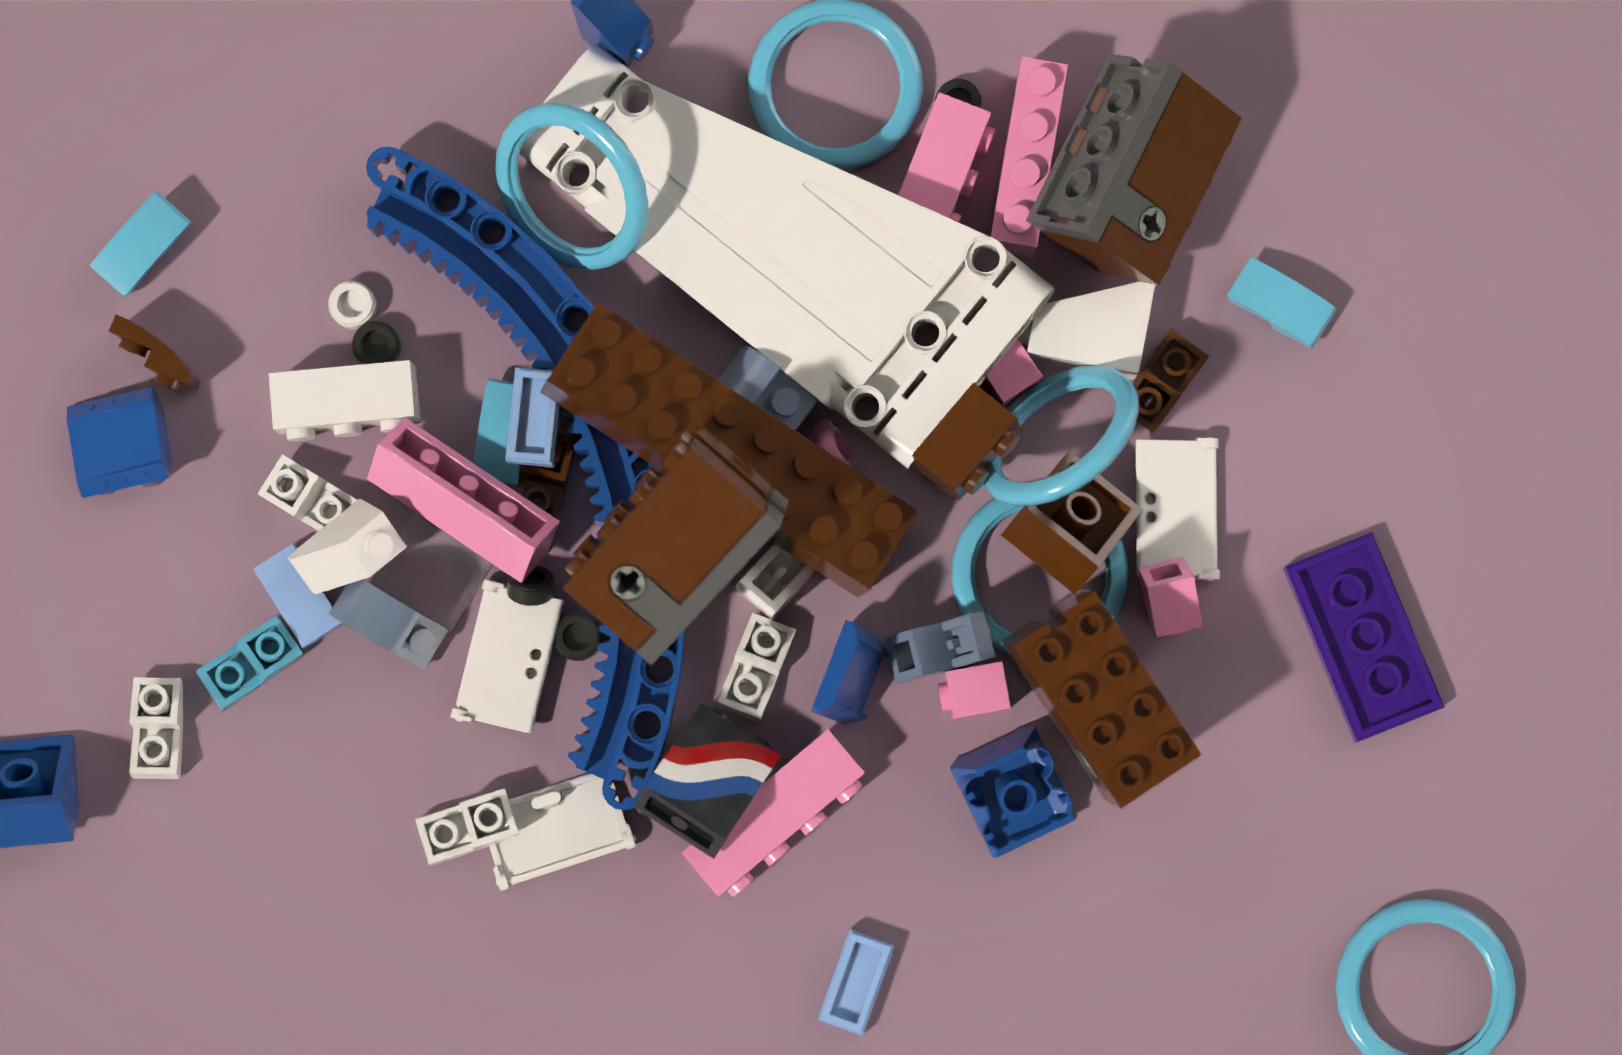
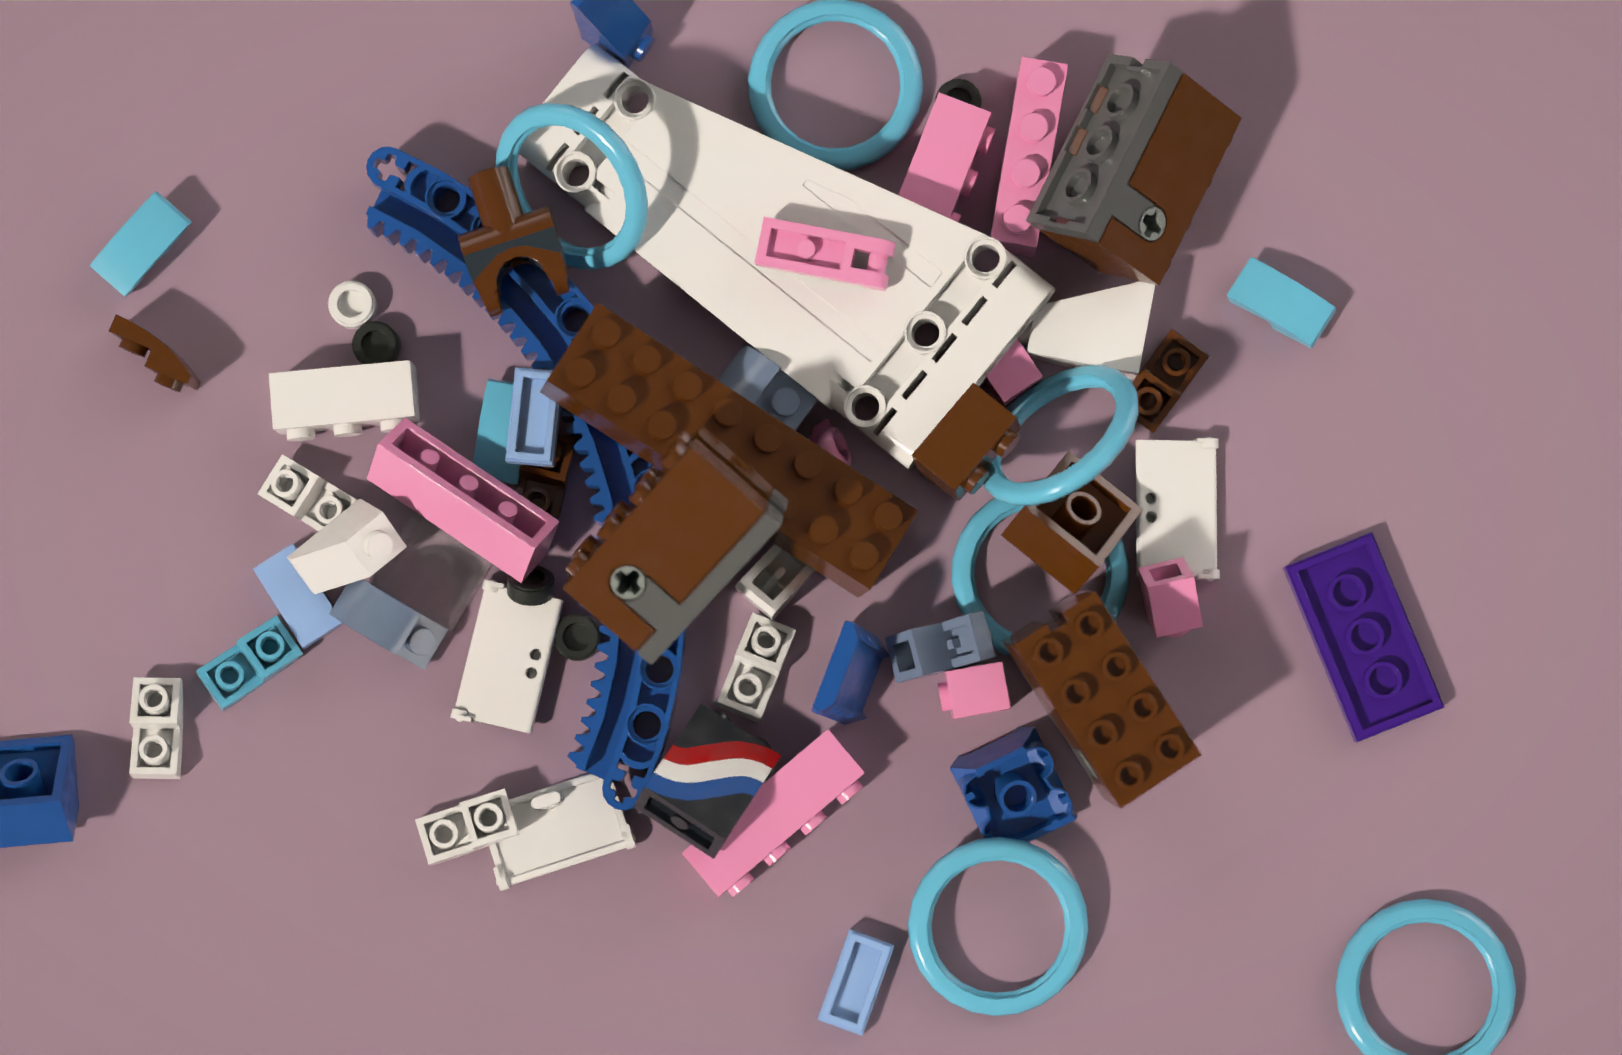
blue slope [66,386,172,498] -> none
none -> reddish brown connector [458,166,570,318]
none -> bright pink plate [754,217,896,291]
none -> medium azure wedge [908,837,1089,1016]

